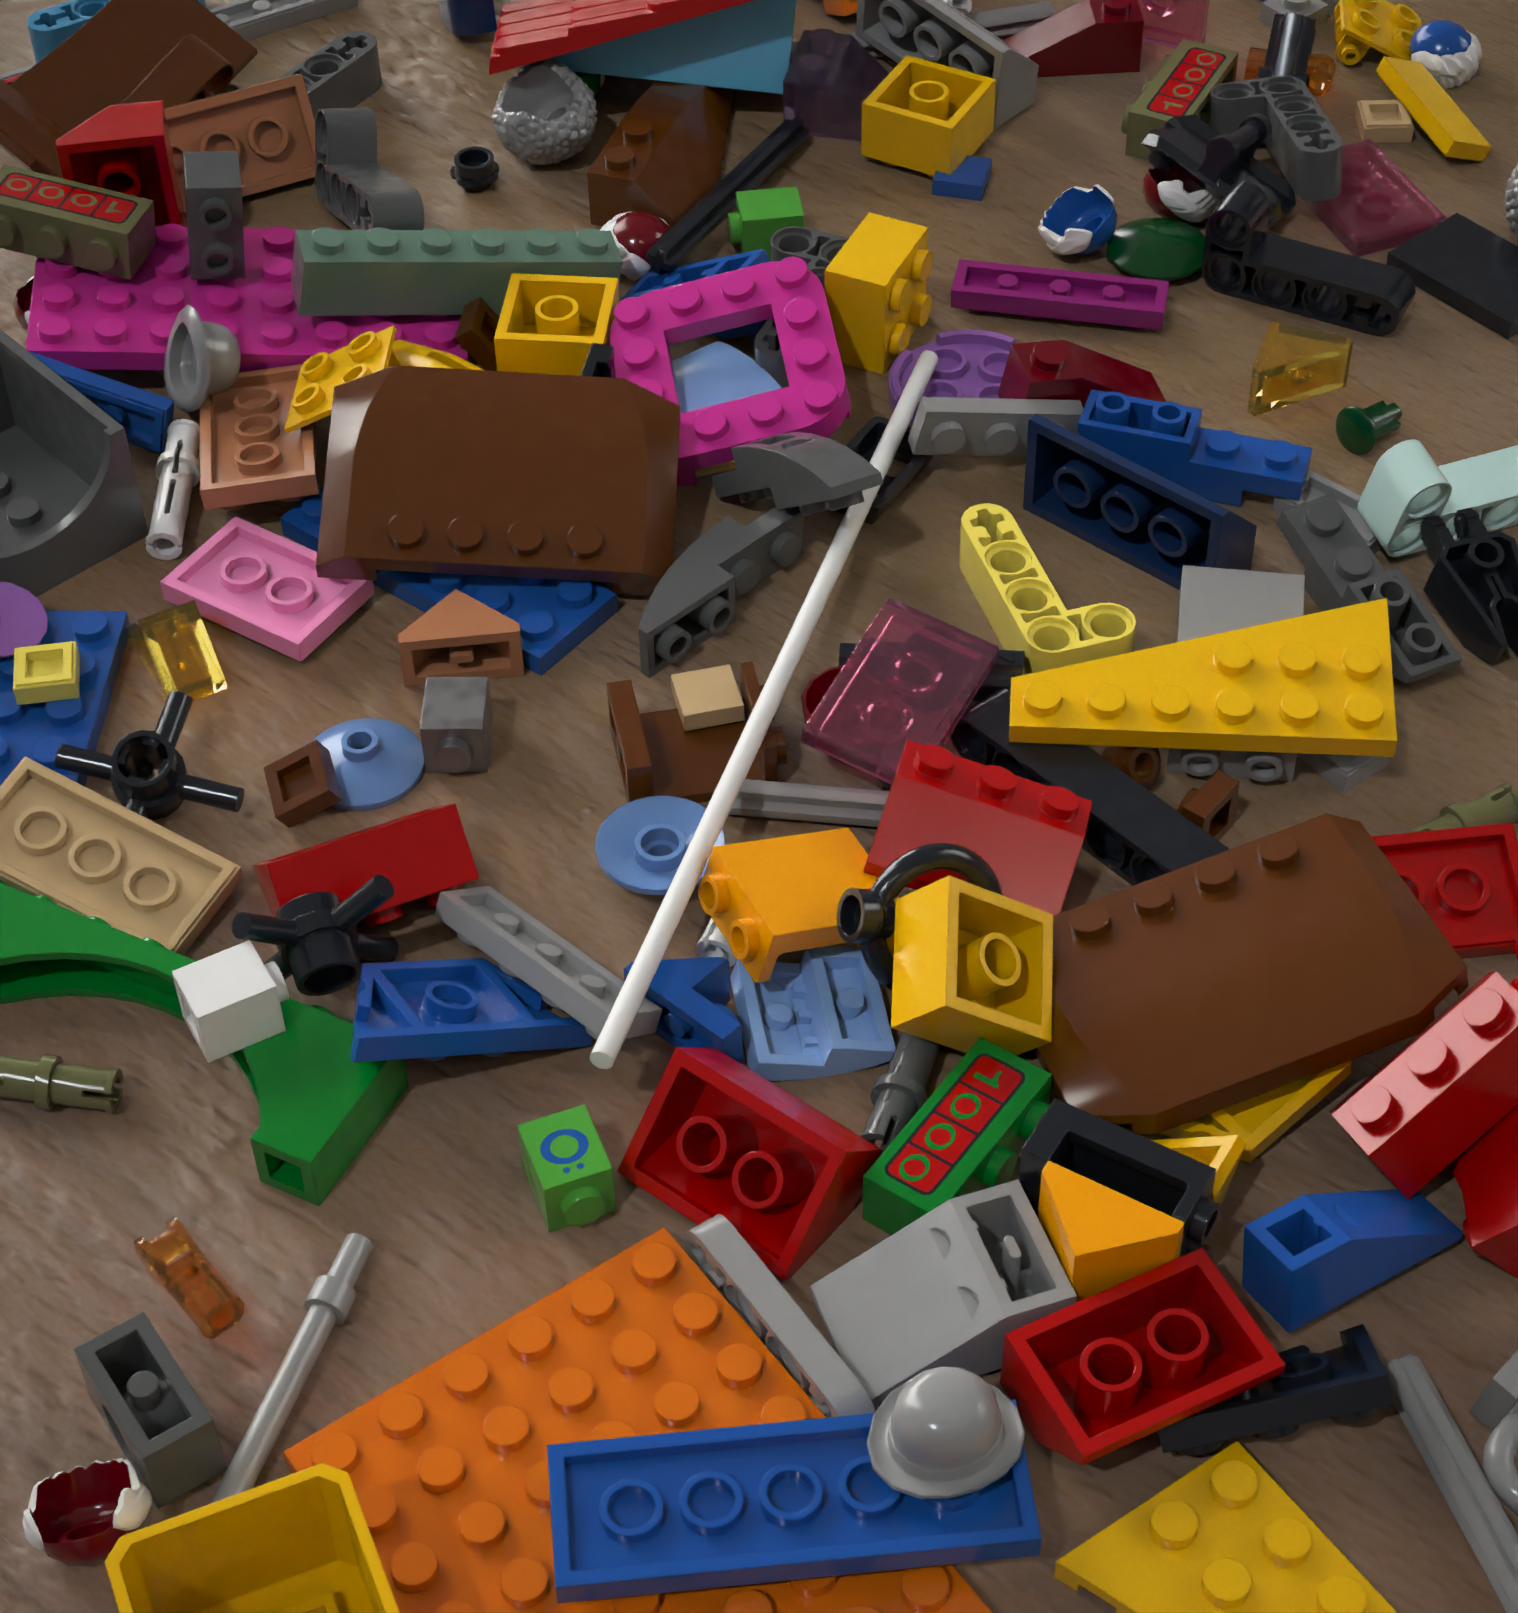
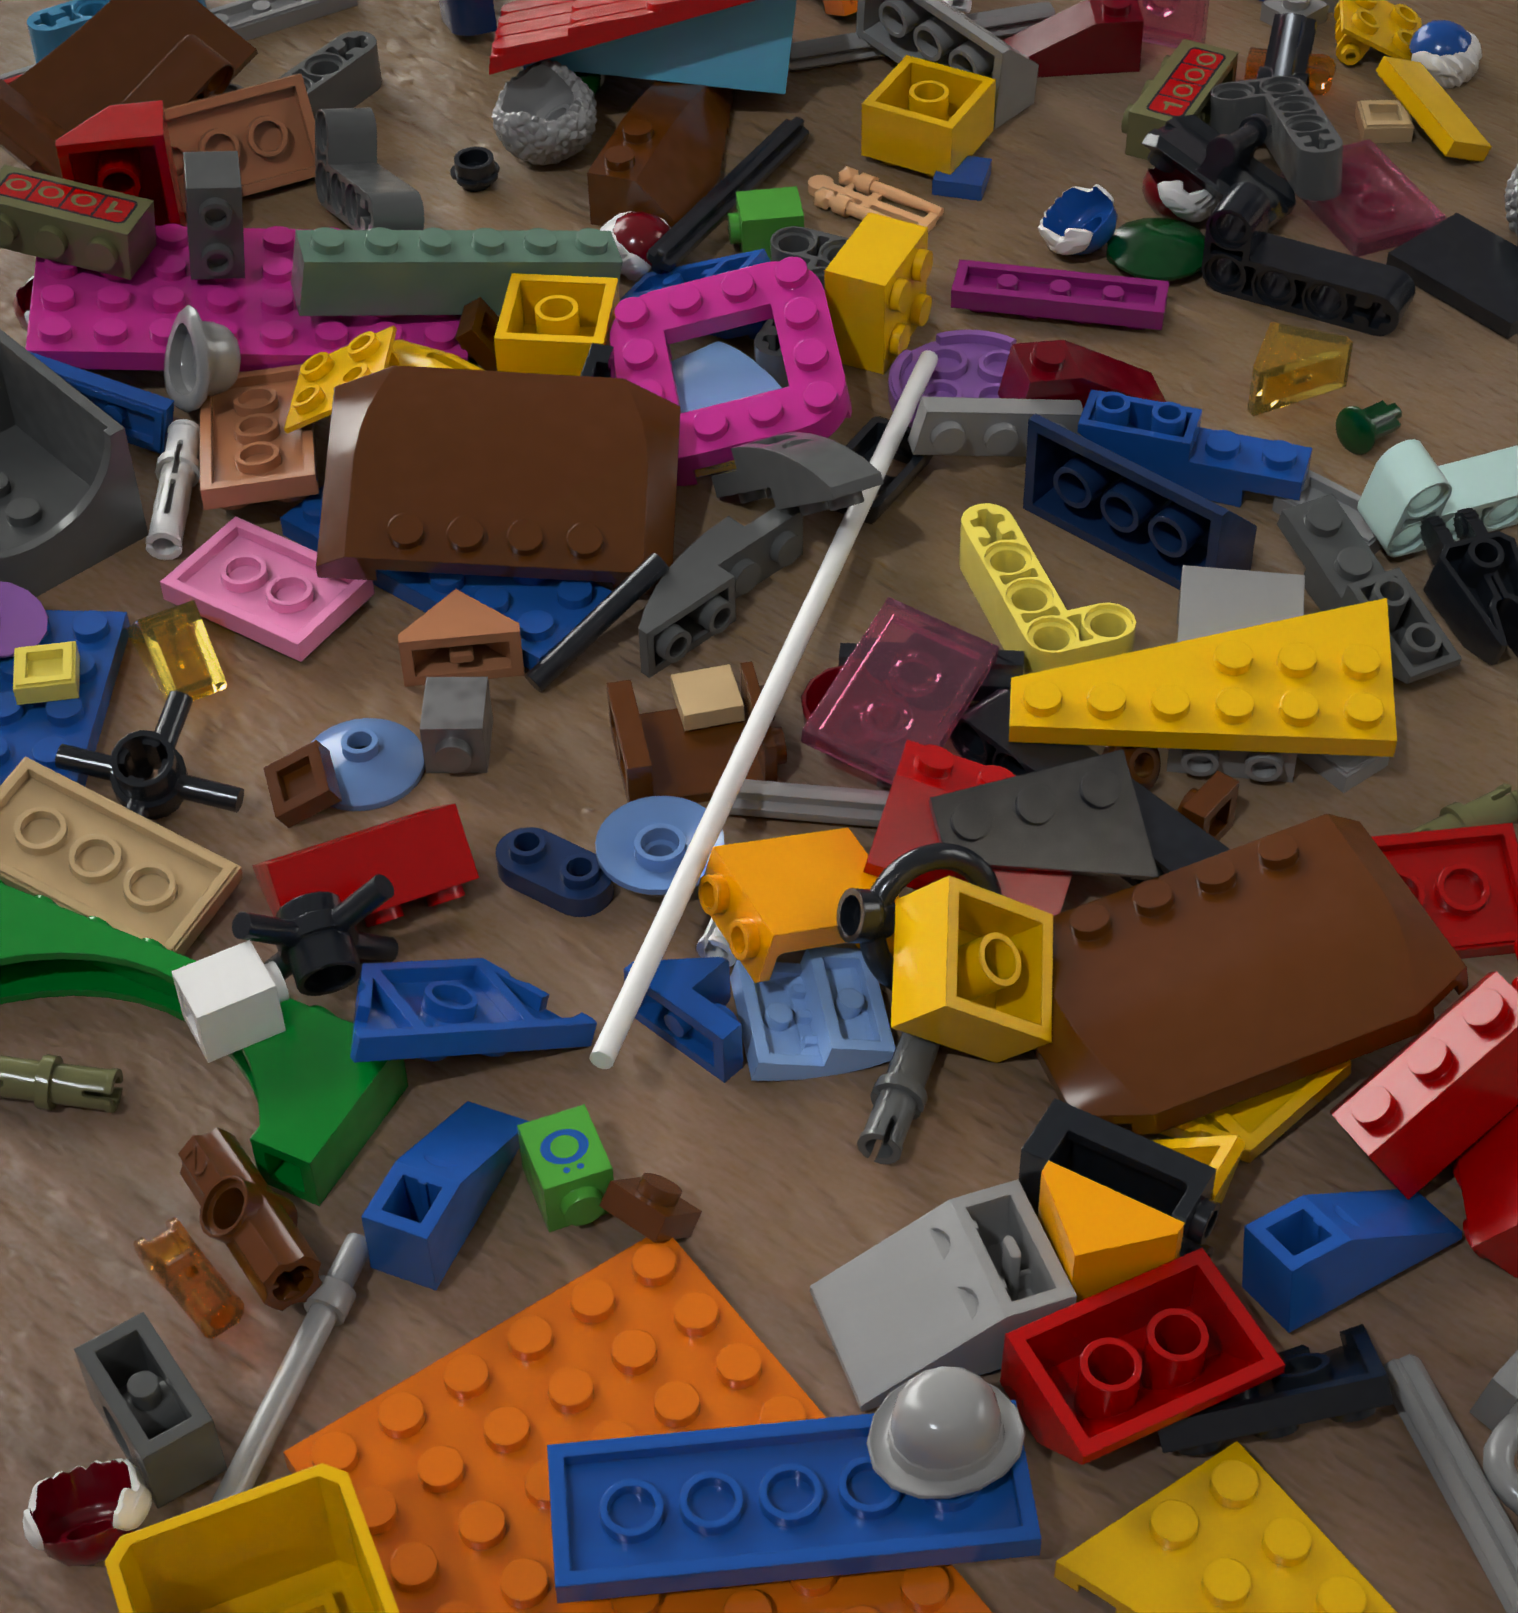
light grey plate [434,886,663,1039] -> none
red slope [617,1047,882,1280] -> none
light grey beam [684,1214,876,1418] -> none
slope [783,28,889,141] -> none
green brick [863,1037,1052,1235] -> none
none -> reddish brown piece [178,1128,322,1311]
none -> blue slope [361,1101,529,1290]
none -> dark blue plate [495,827,614,917]
none -> black bar [525,553,669,692]
none -> reddish brown plate [599,1173,702,1242]
none -> light nougat piece [808,166,944,233]
none -> black wing [928,749,1159,880]

